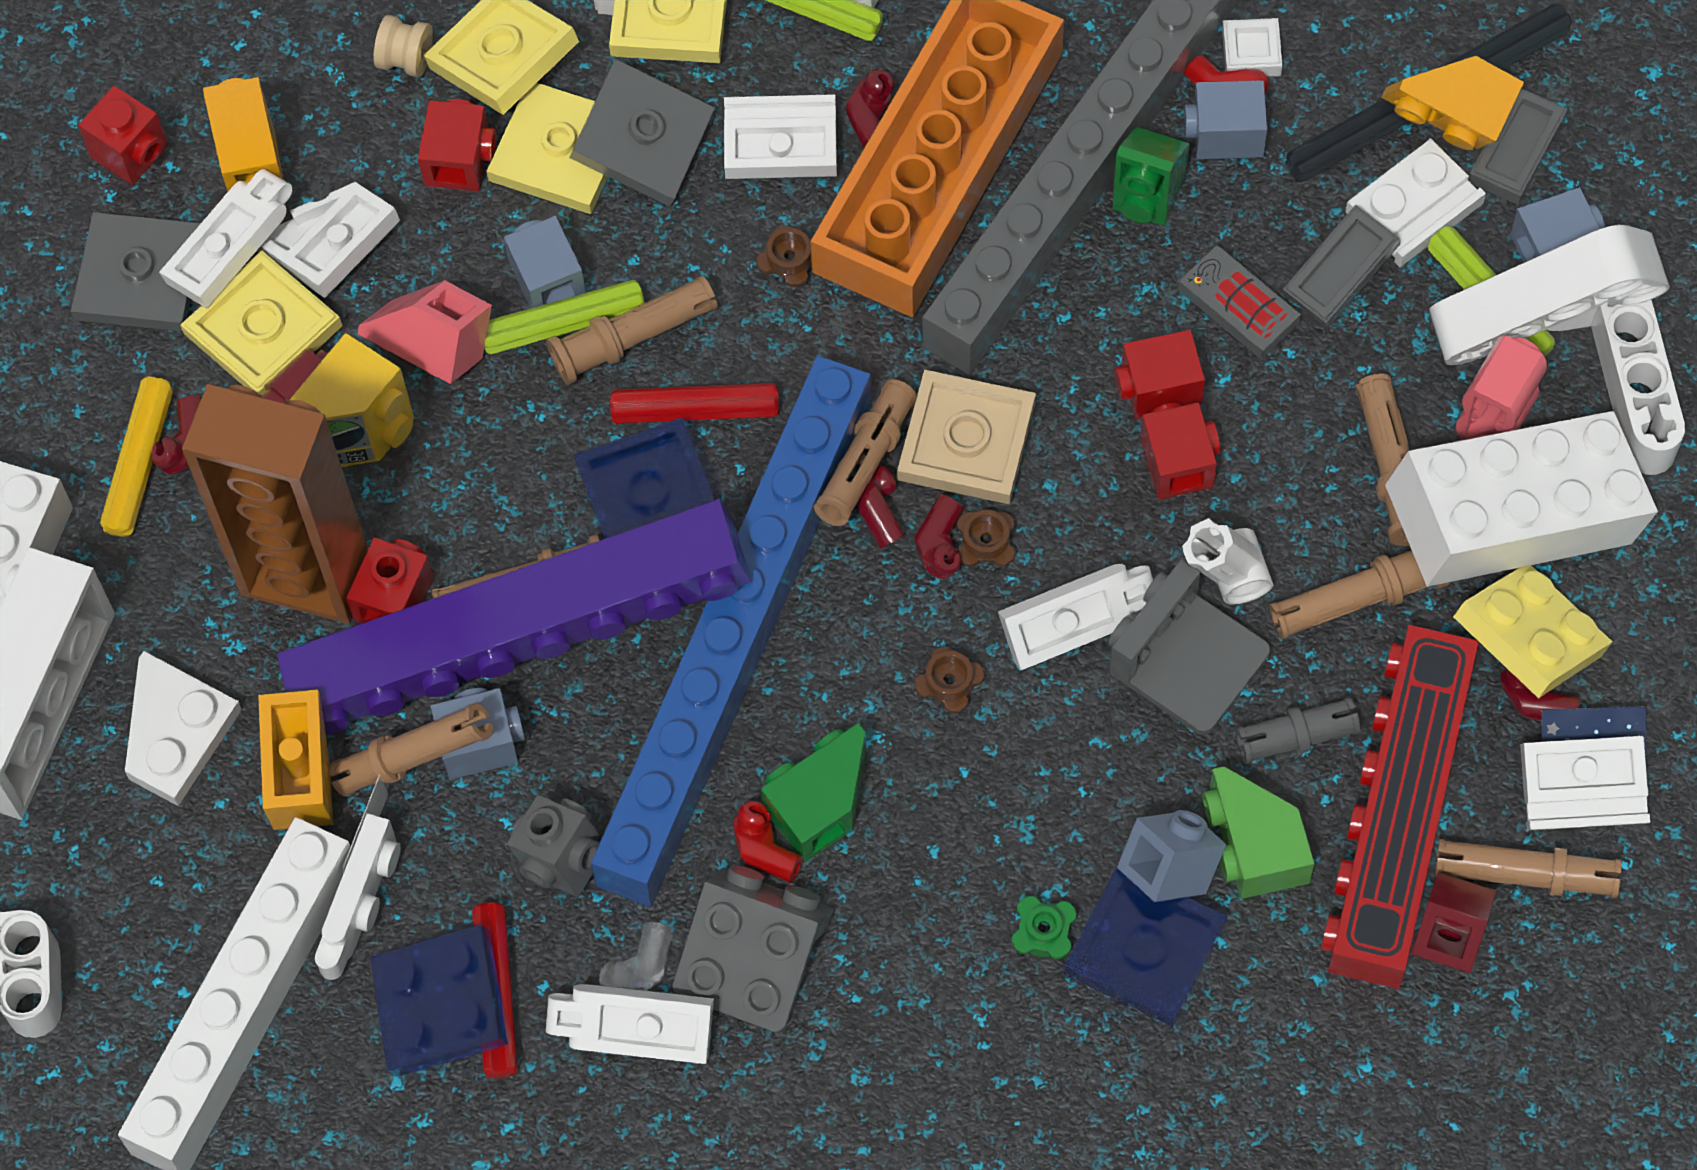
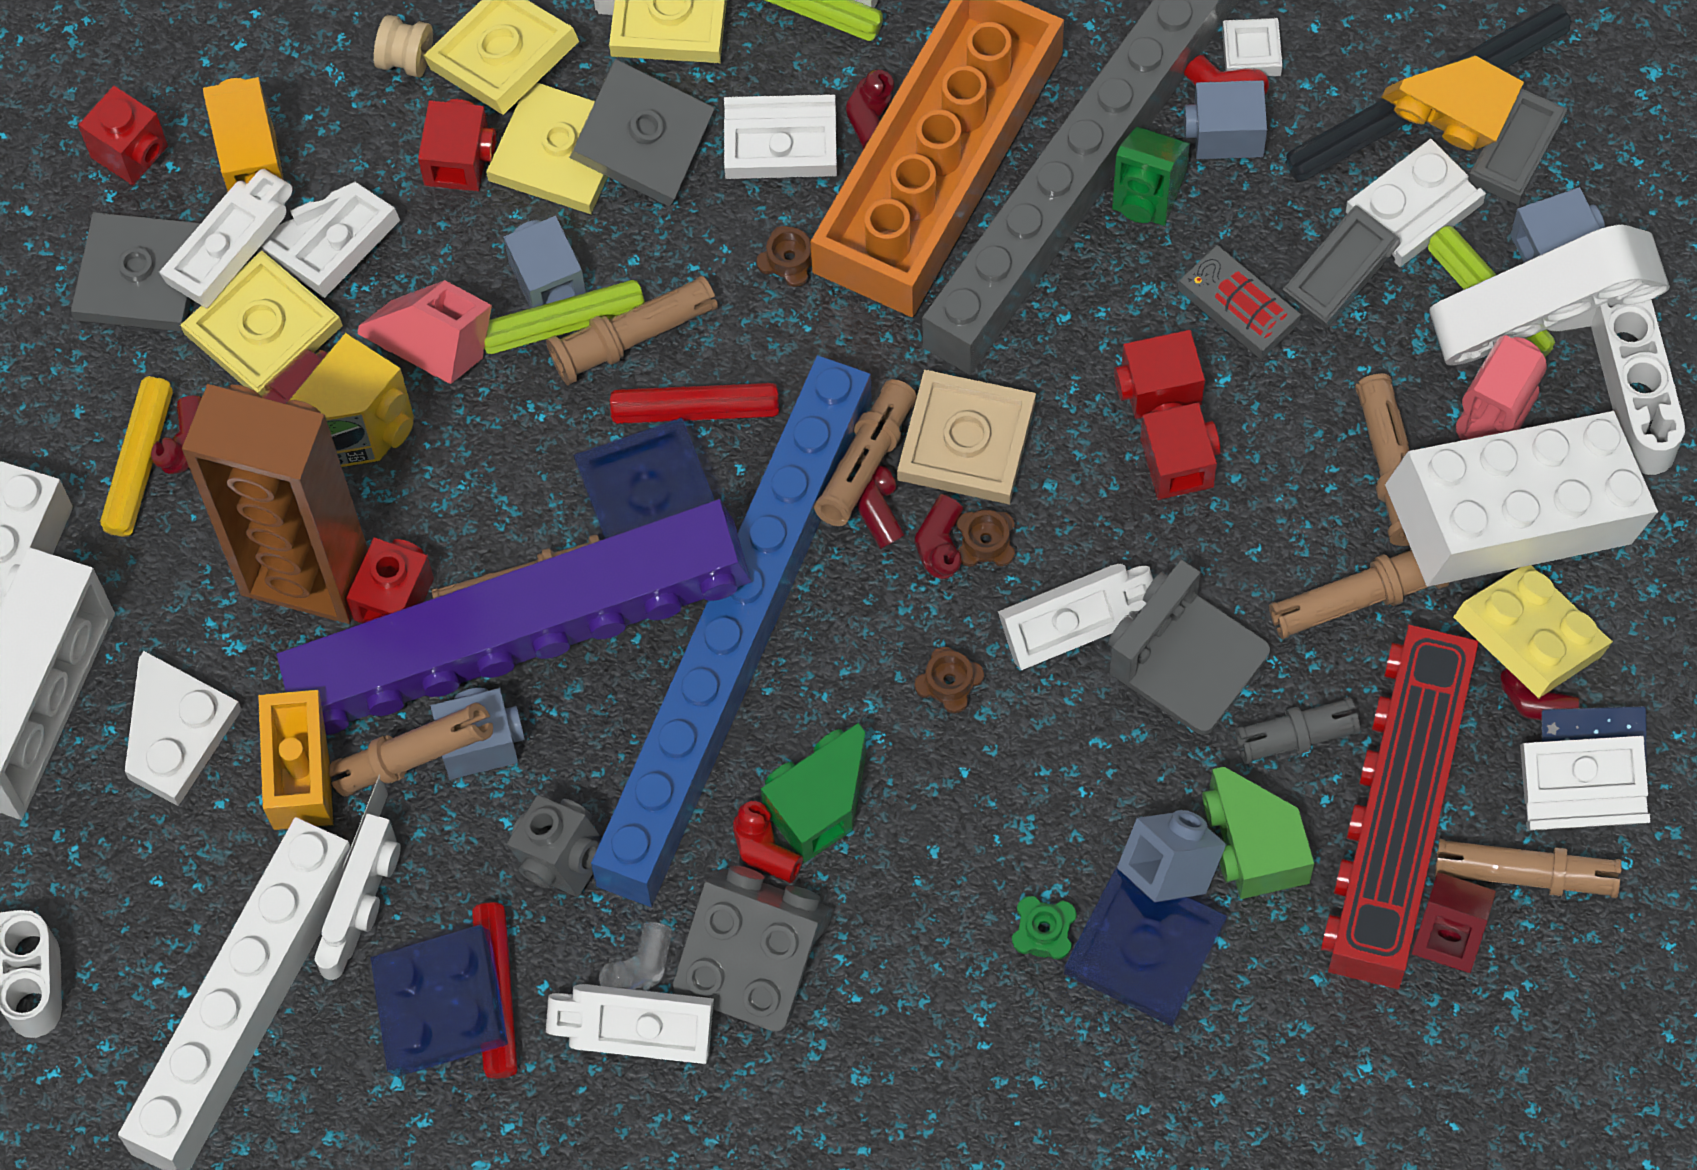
white piece [1182,518,1273,605] -> none

